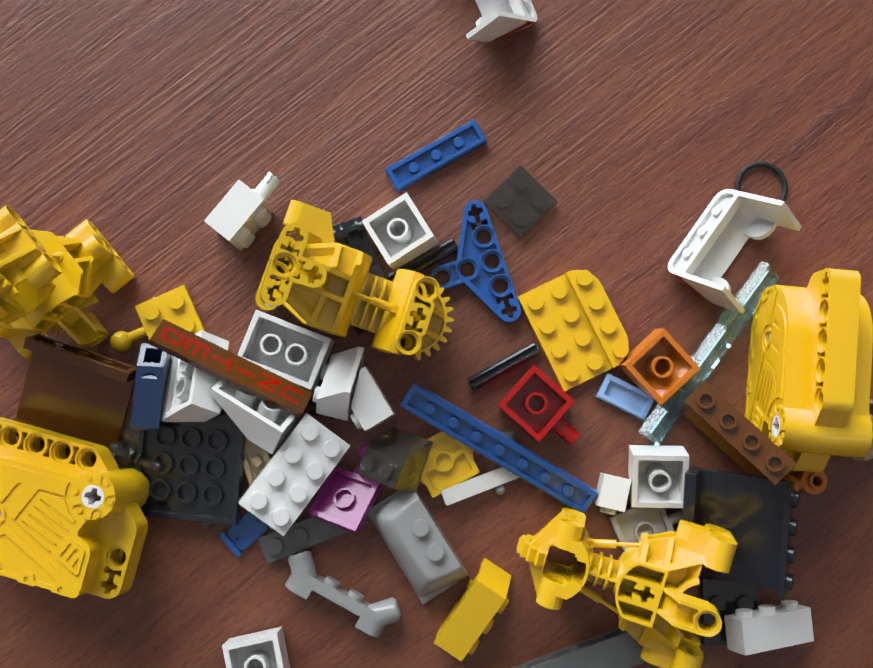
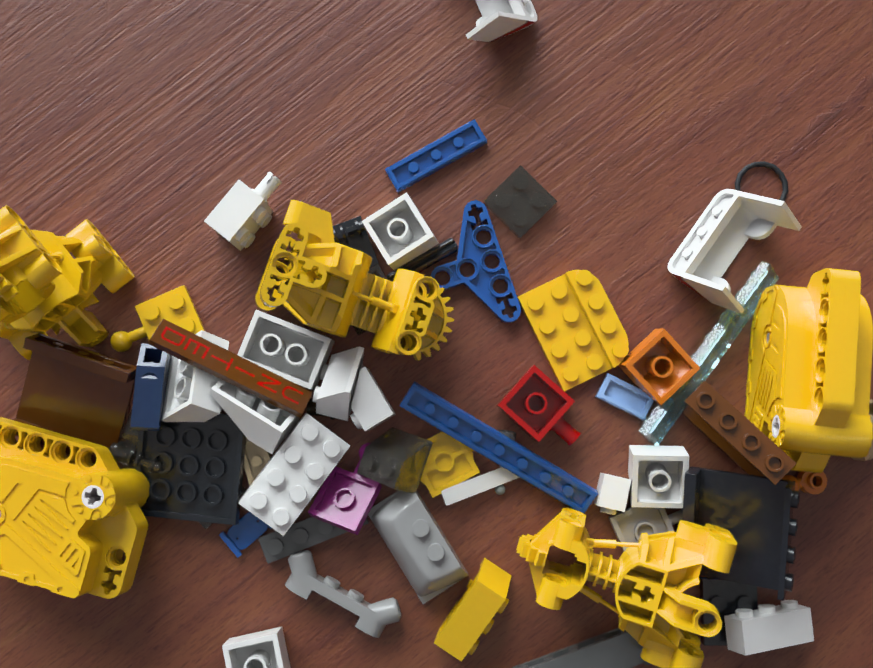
black axle [467,342,540,390] -> none

